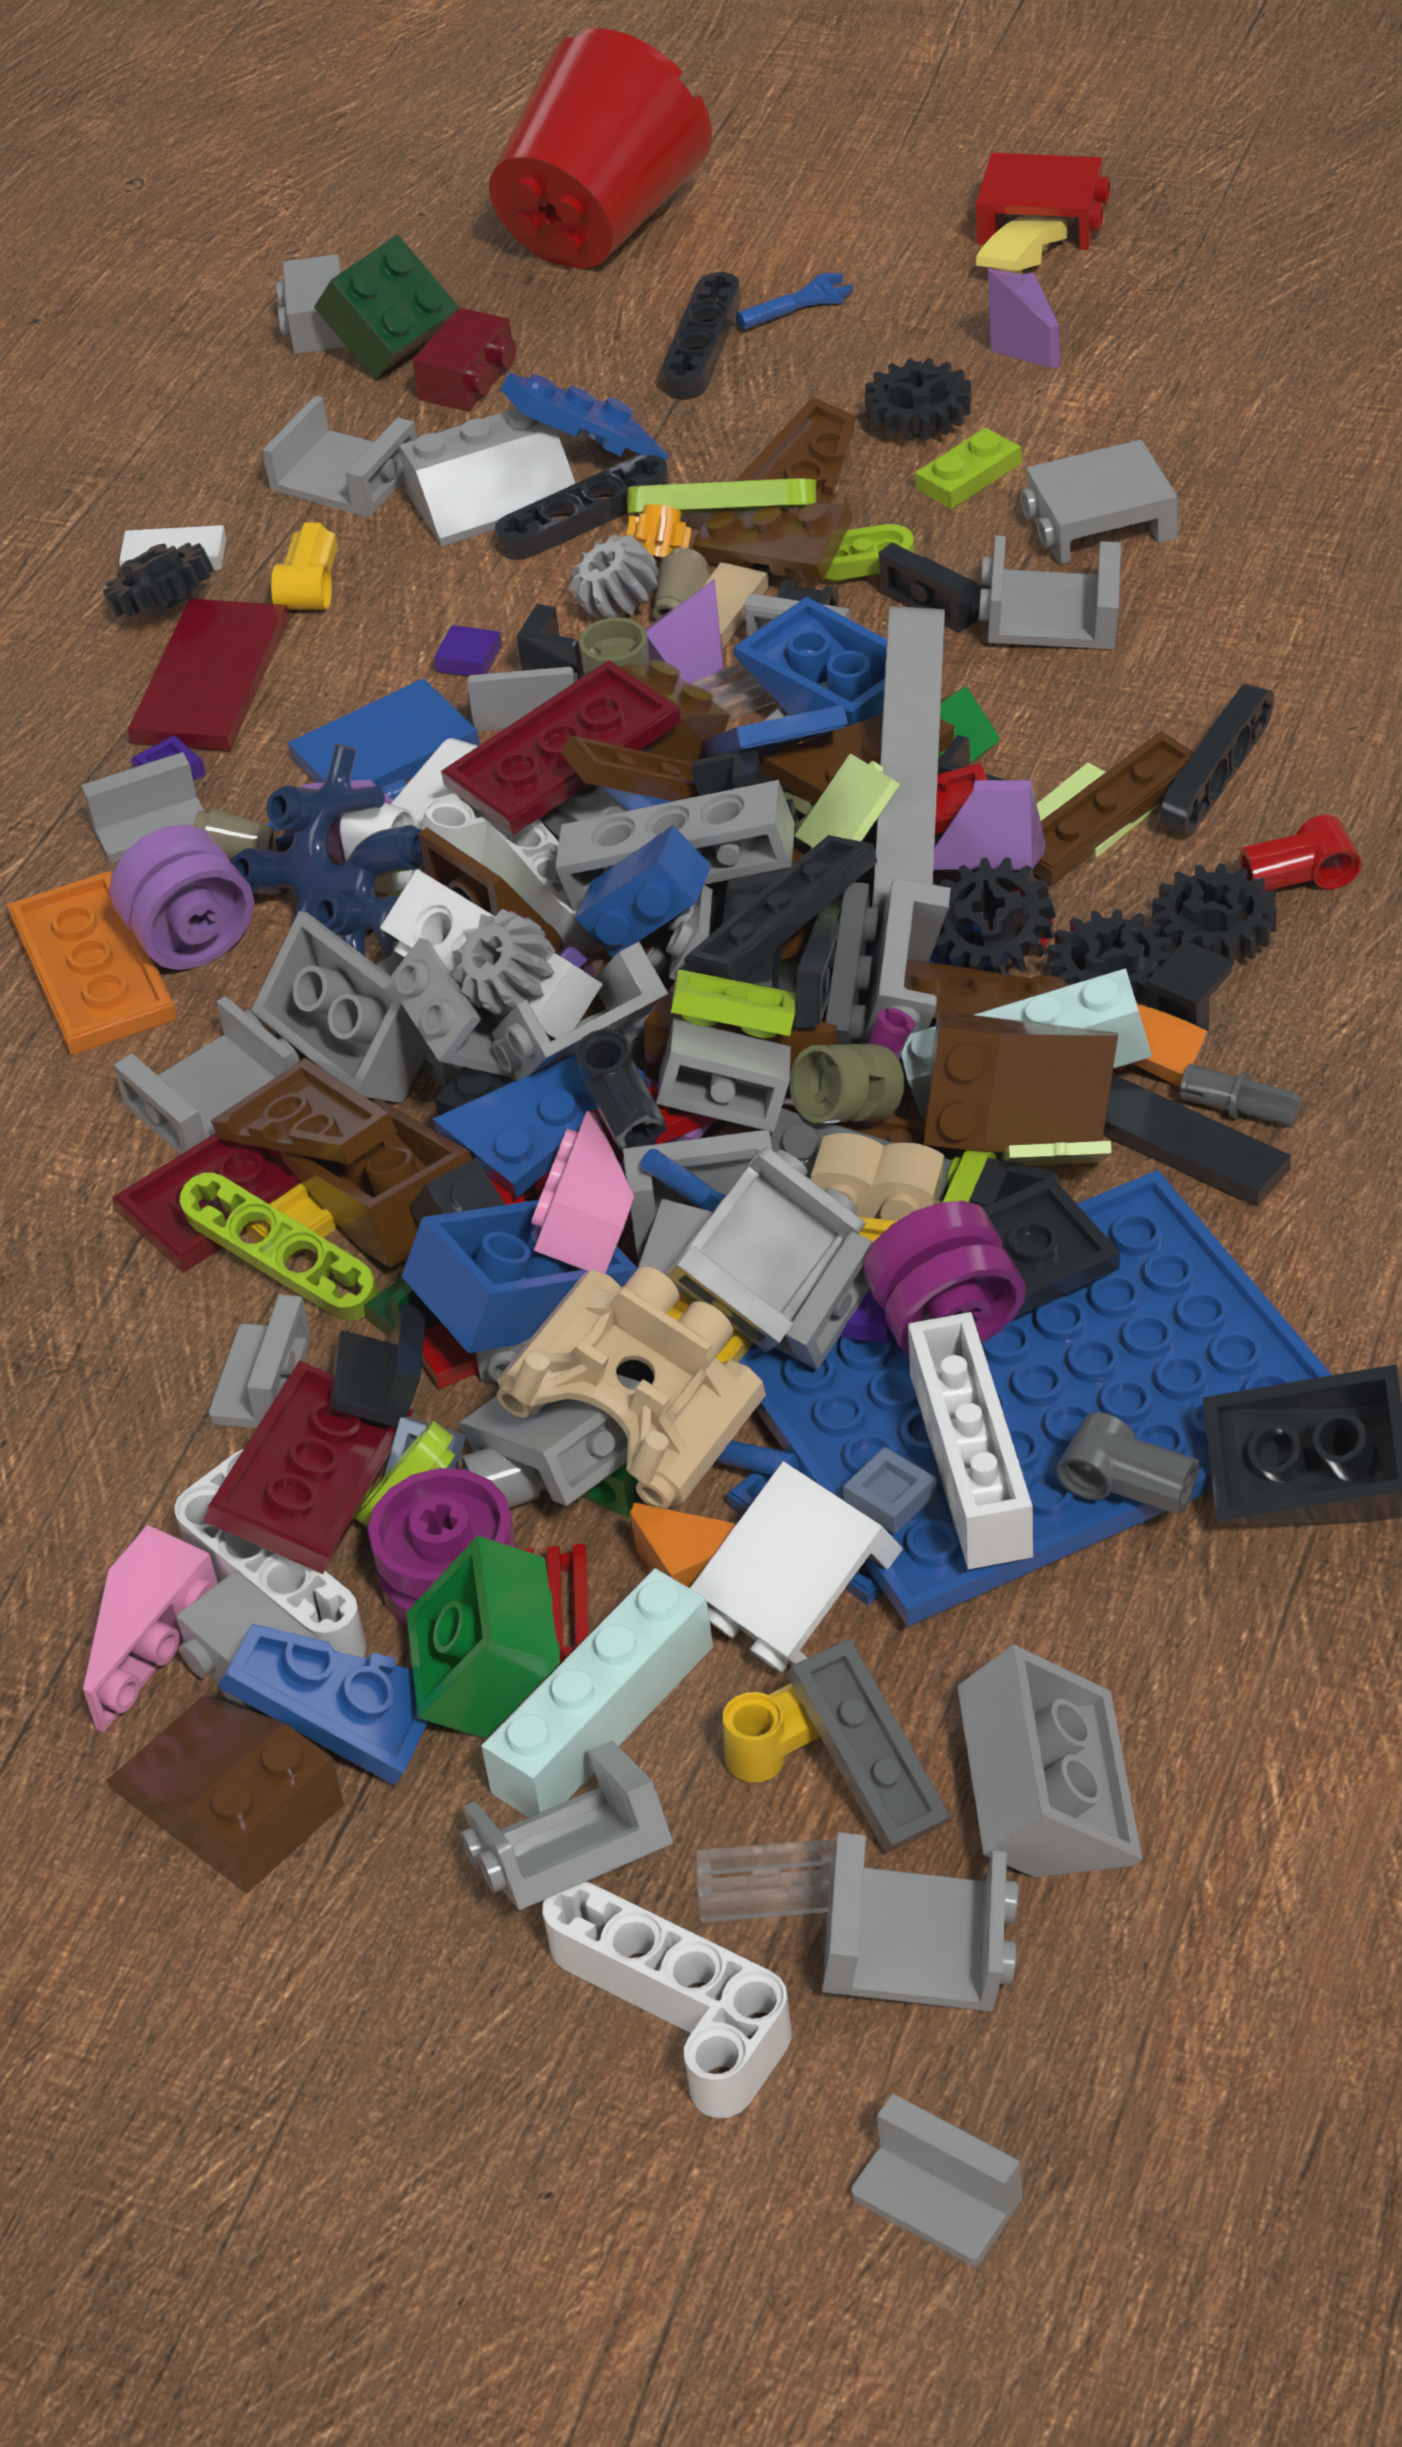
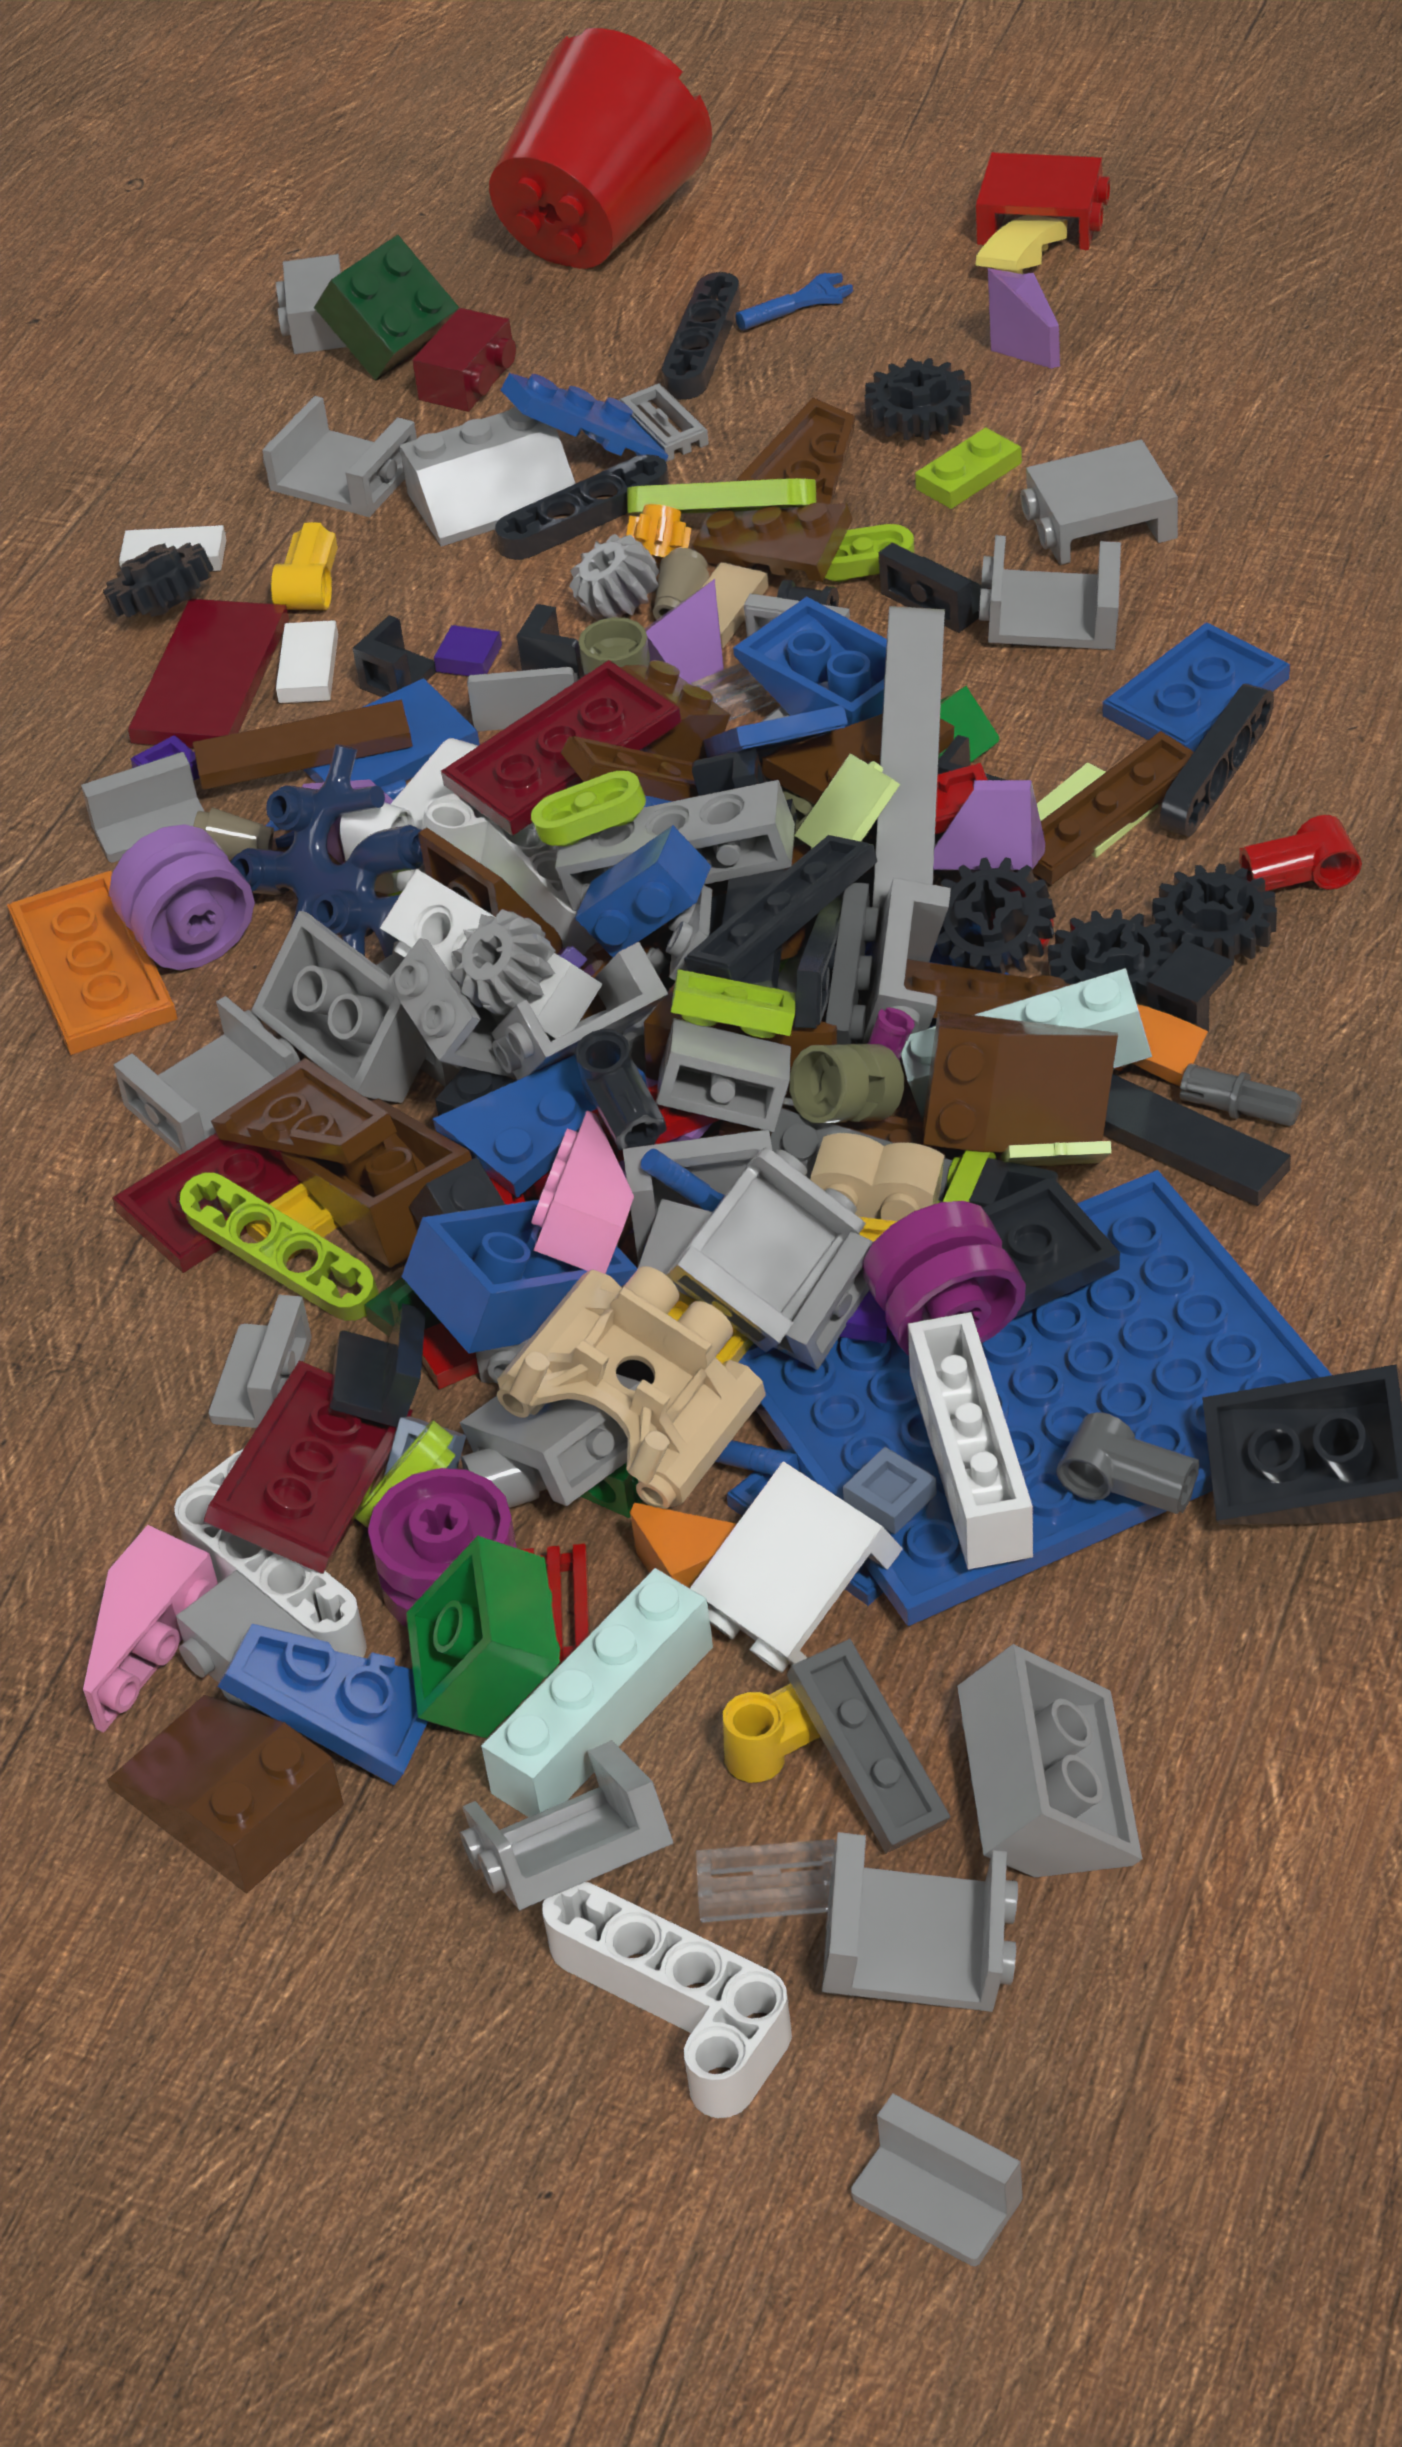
none -> reddish brown tile [193,699,413,790]
none -> white tile [276,620,338,703]
none -> black panel [353,615,437,697]
none -> lime plate [531,771,646,847]
none -> light grey tile [619,384,709,462]
none -> blue tile [1103,622,1290,752]

